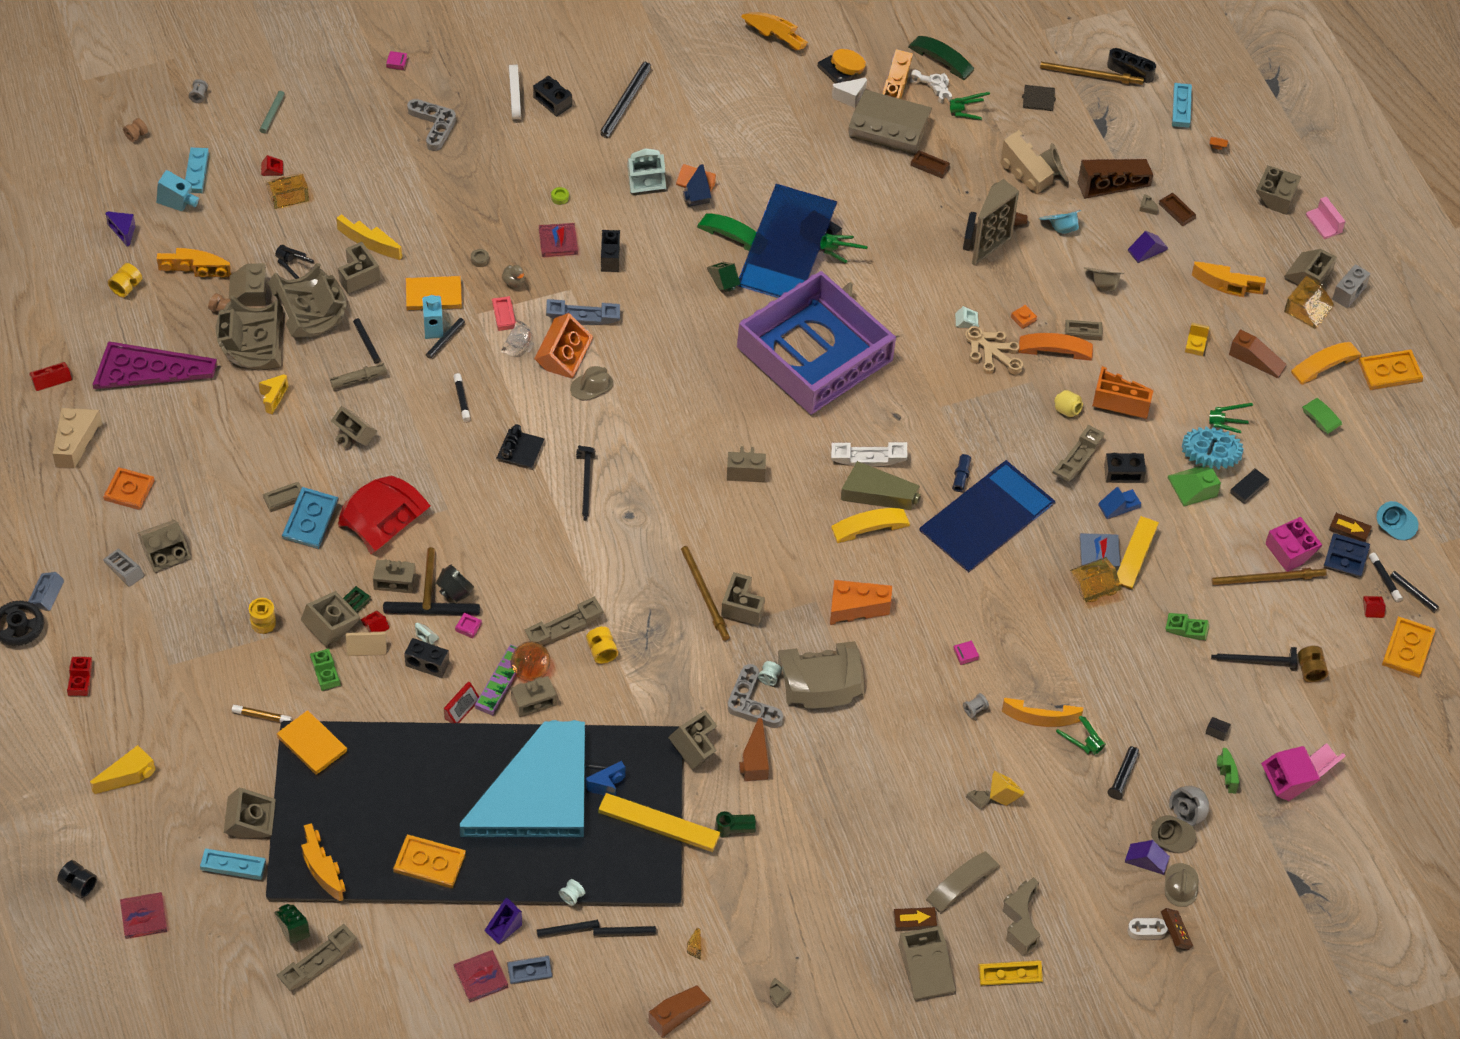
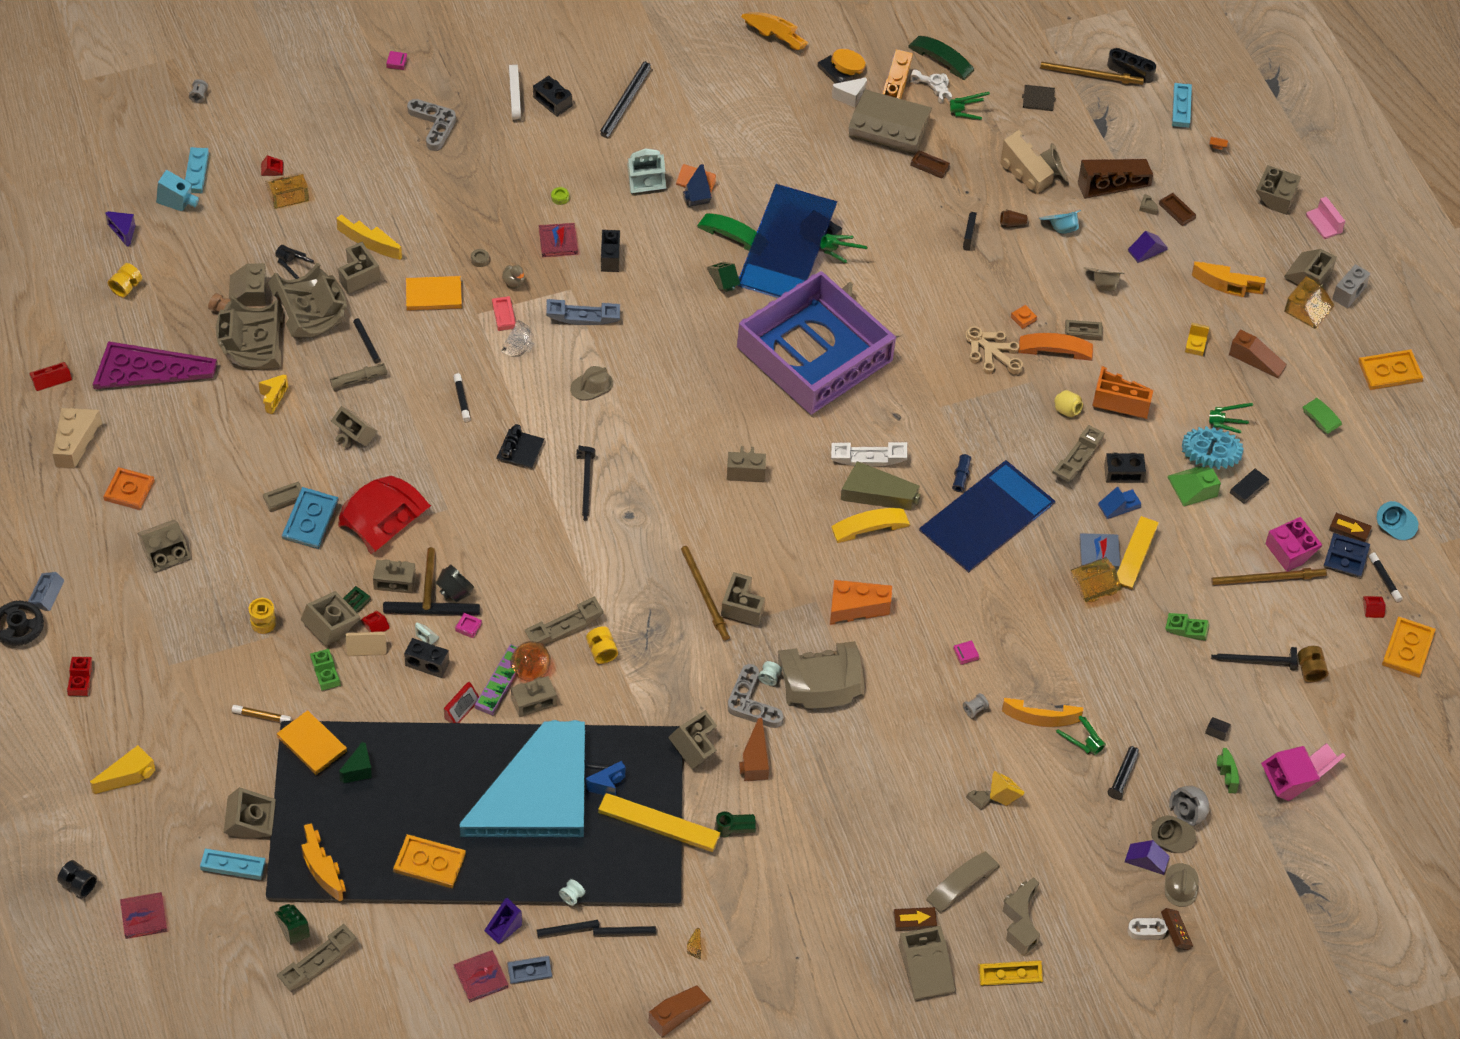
light grey slope [103,548,144,587] -> none
medium nougat wheel [123,118,148,142] -> none
light orange slope [157,248,232,277] -> none
sand green bar [259,91,285,133] -> none
medium azure torso [422,295,443,339] -> none
black bar [426,318,465,359] -> none
orange slope [534,313,593,378] -> none
dark tan tile [770,978,791,1008] -> none
light aqua slope [955,306,979,328] -> none
dark tan slope [972,179,1019,266] -> none
light orange slope [1291,342,1361,385] -> none
black bar [1390,571,1439,612] -> none
none -> dark green slope [339,742,372,783]

